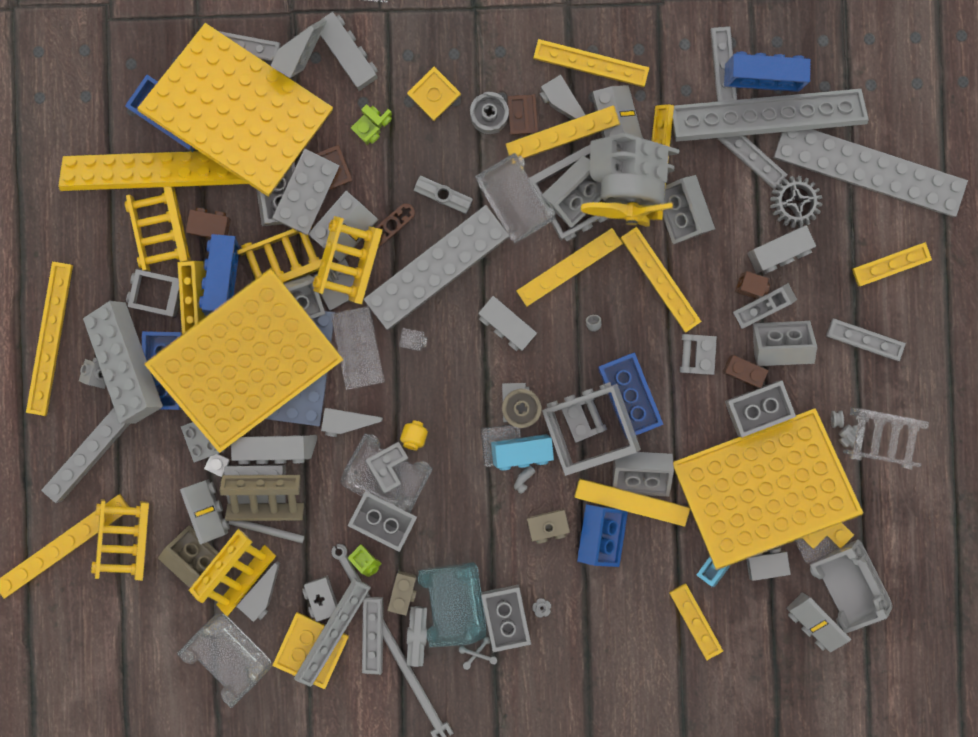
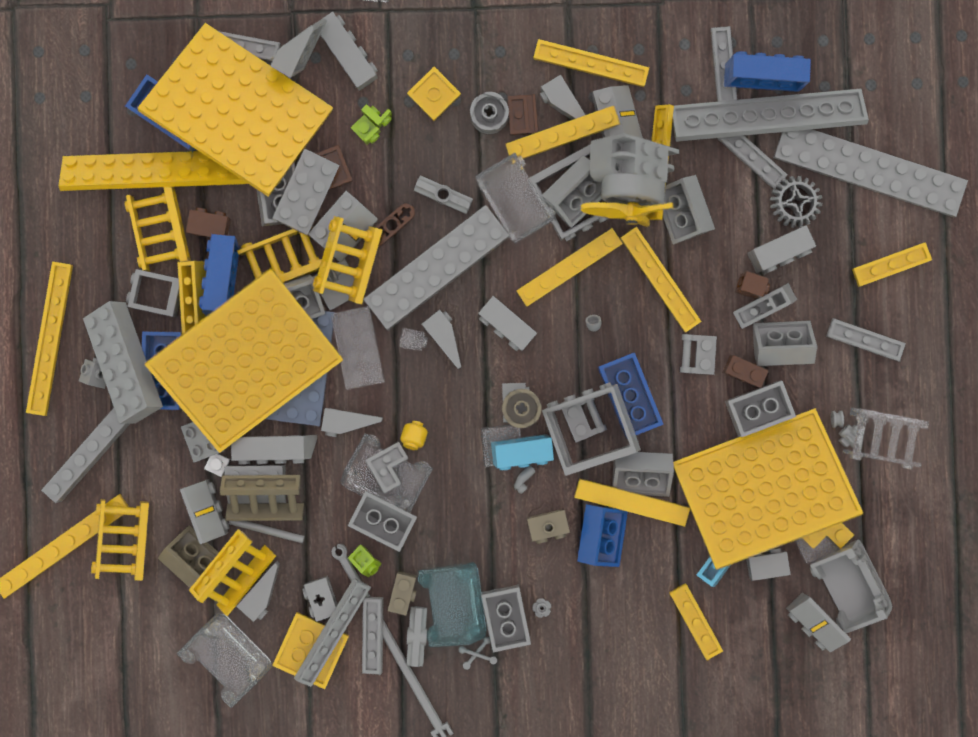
none -> light grey slope [422,310,461,369]

